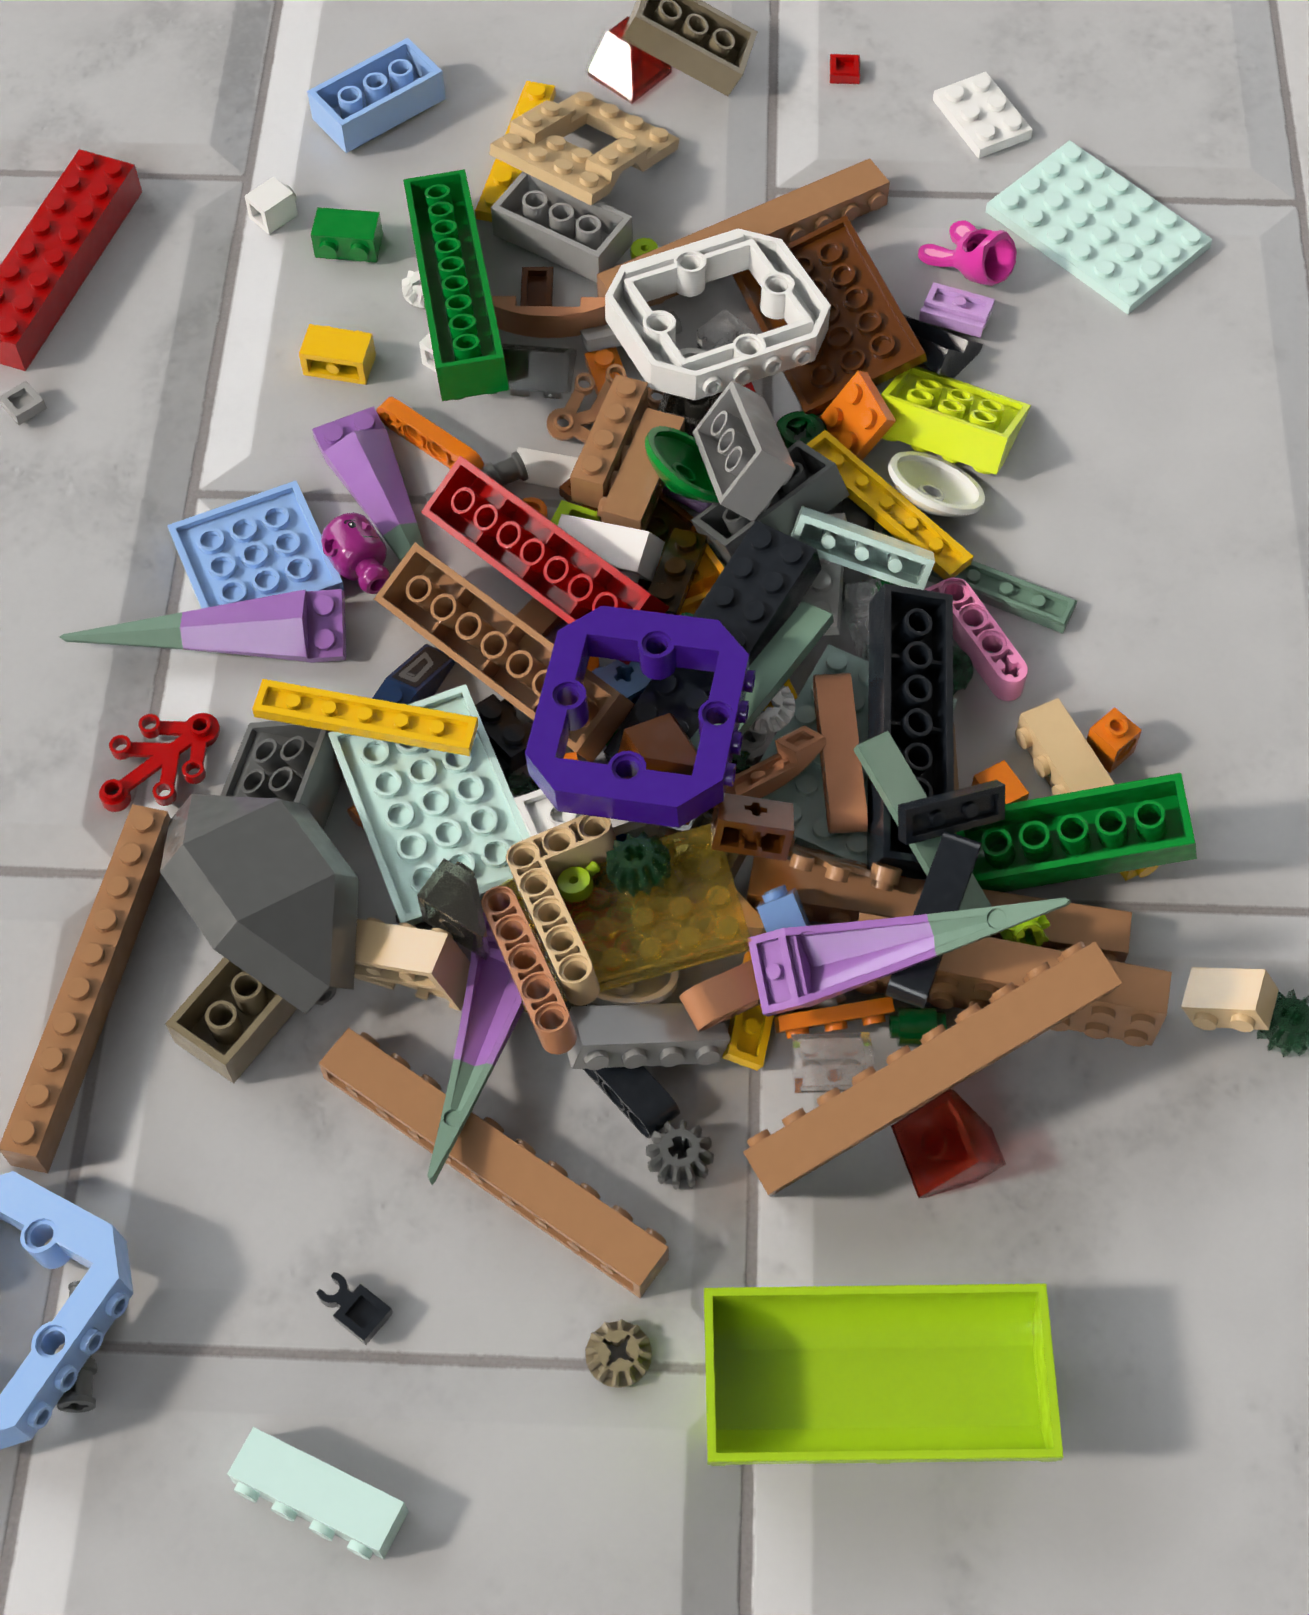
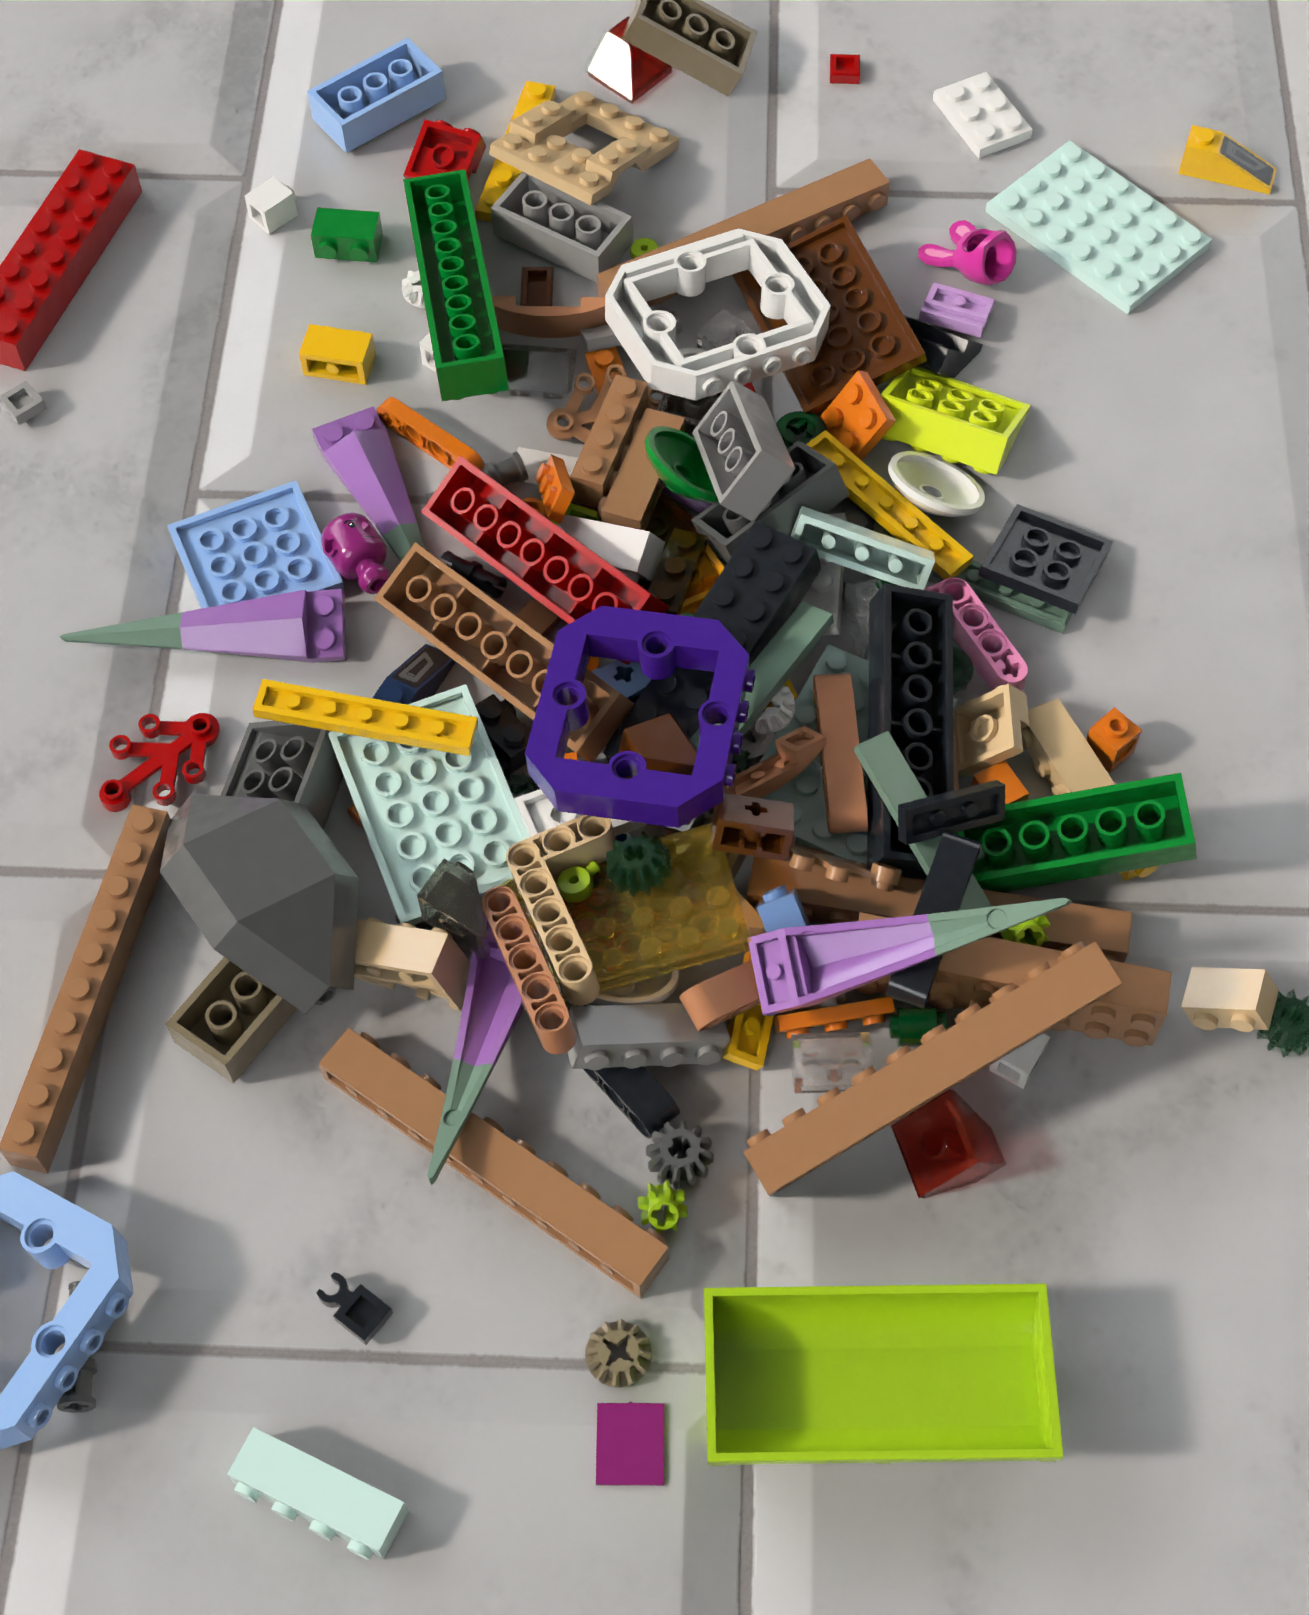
none -> red plate [403,119,486,181]
none -> black pin [441,551,507,599]
none -> orange plate [536,454,575,524]
none -> magenta window [596,1401,664,1486]
none -> lime gear [638,1180,688,1233]
none -> tan plate [953,683,1029,778]
none -> black plate [978,504,1113,615]
none -> white brick [989,1033,1050,1089]
none -> yellow slope [1178,125,1277,195]

